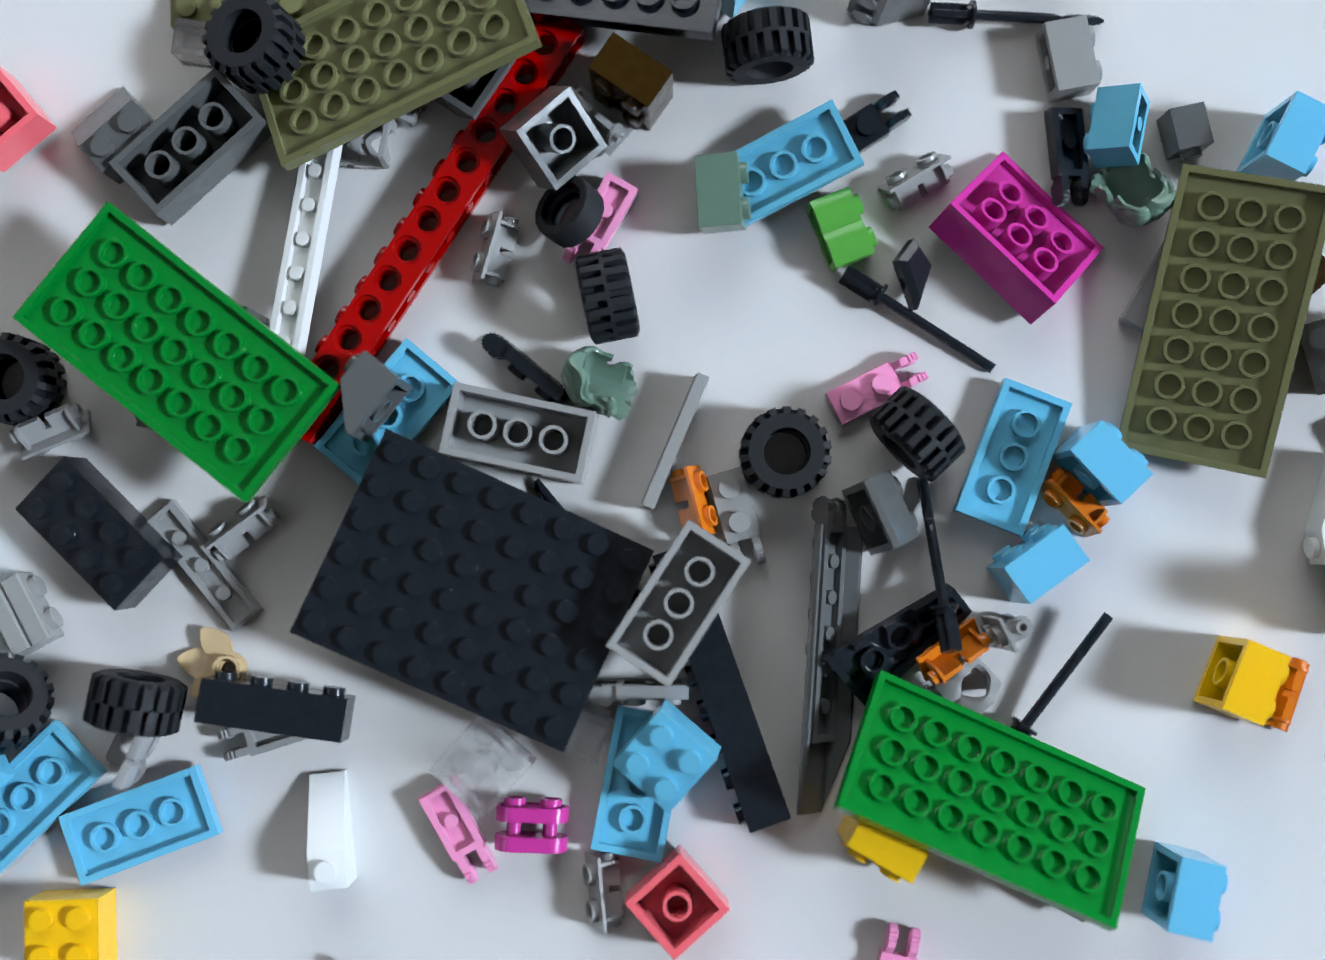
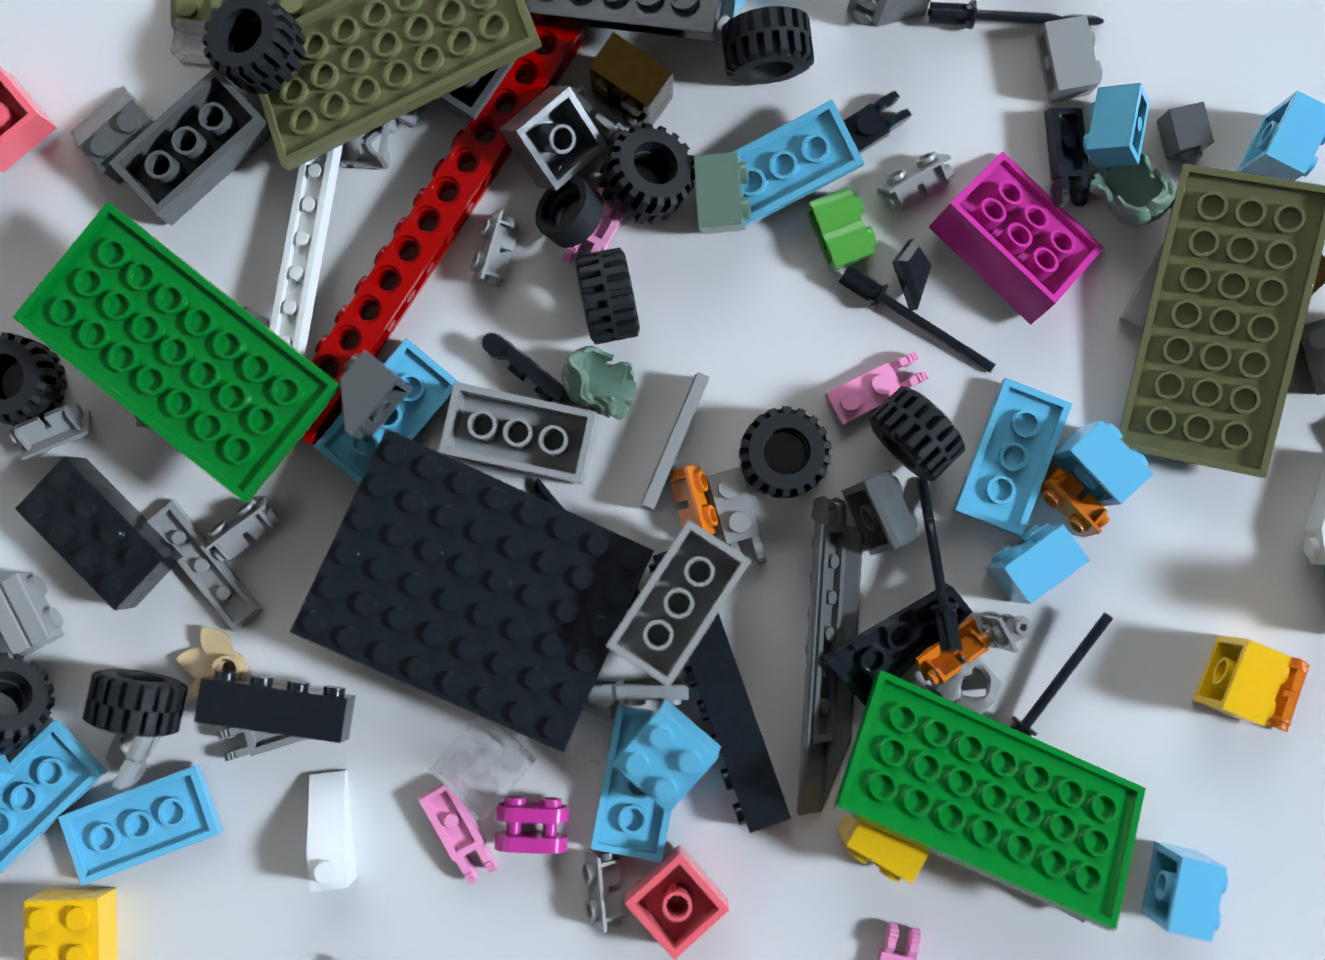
none -> black tyre [599,123,695,225]

